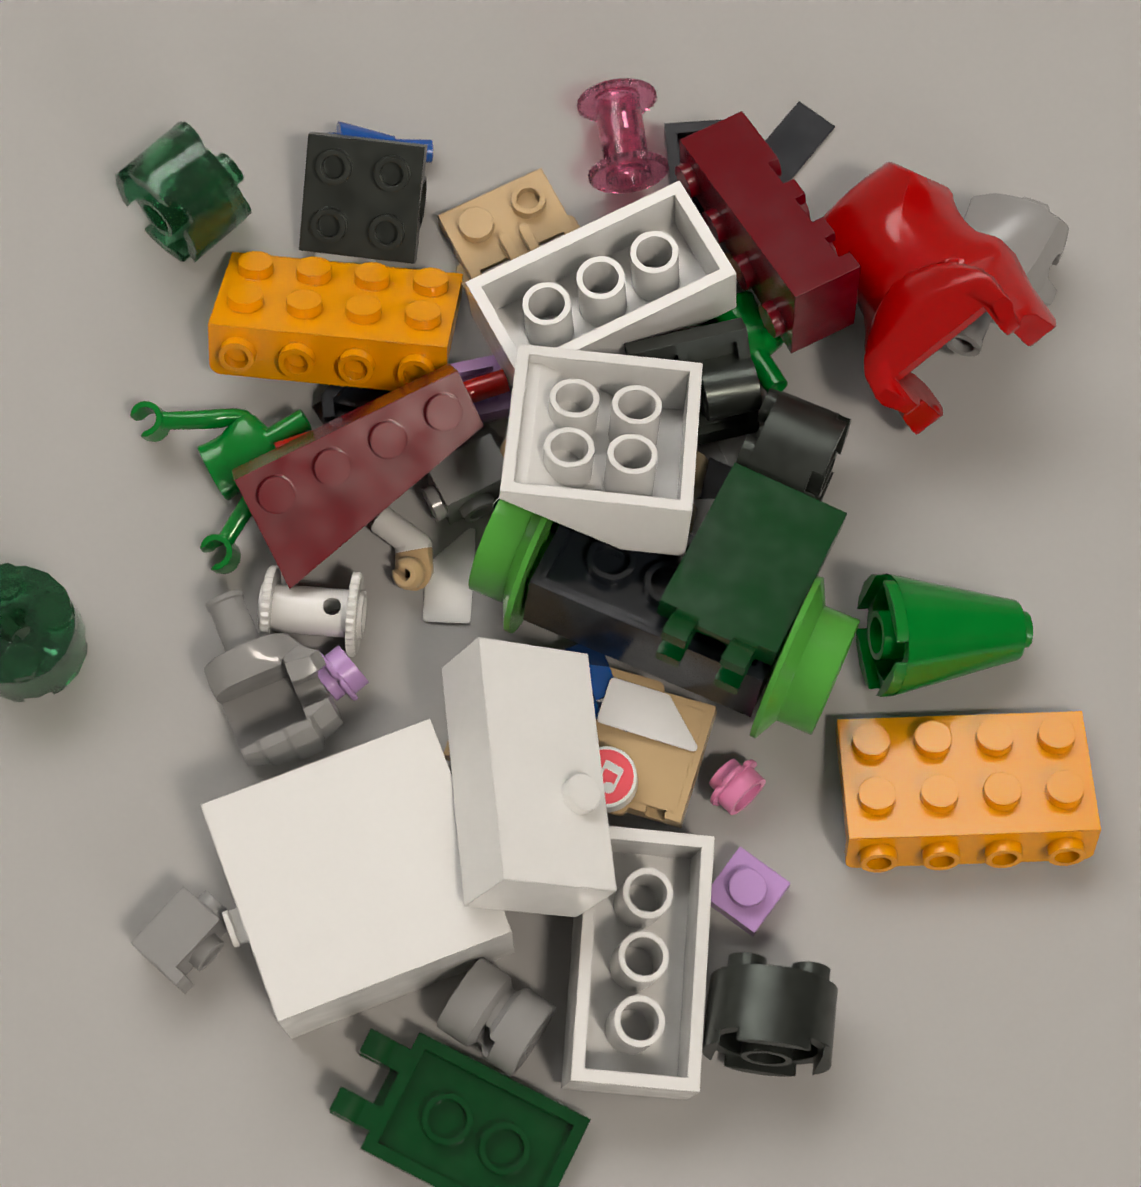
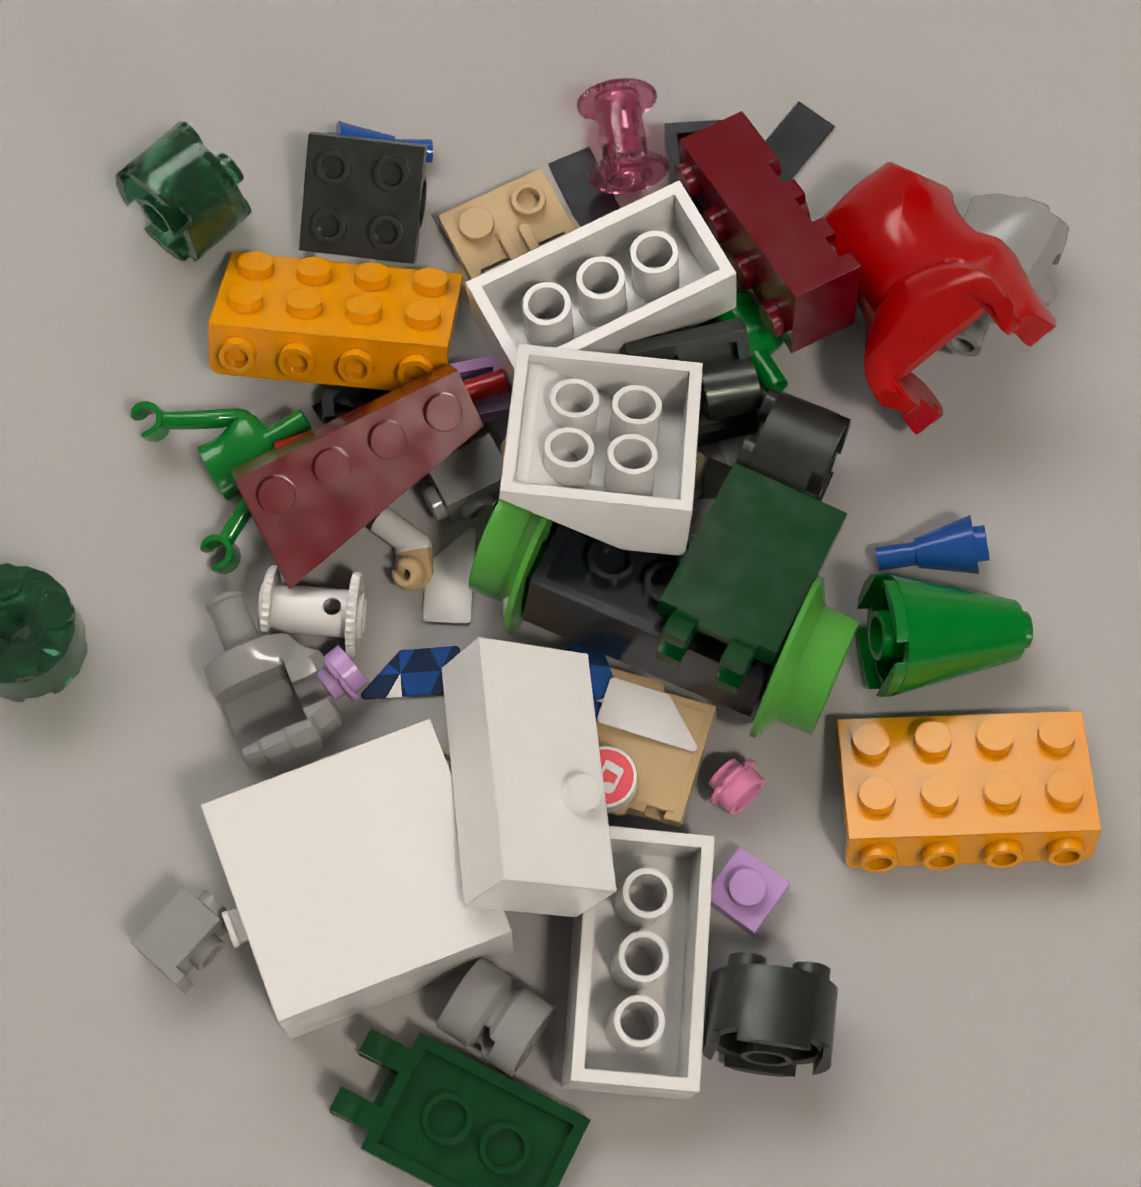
none -> sticker [361,646,460,700]
none -> black sticker [548,147,620,227]
none -> blue cone [876,515,990,574]

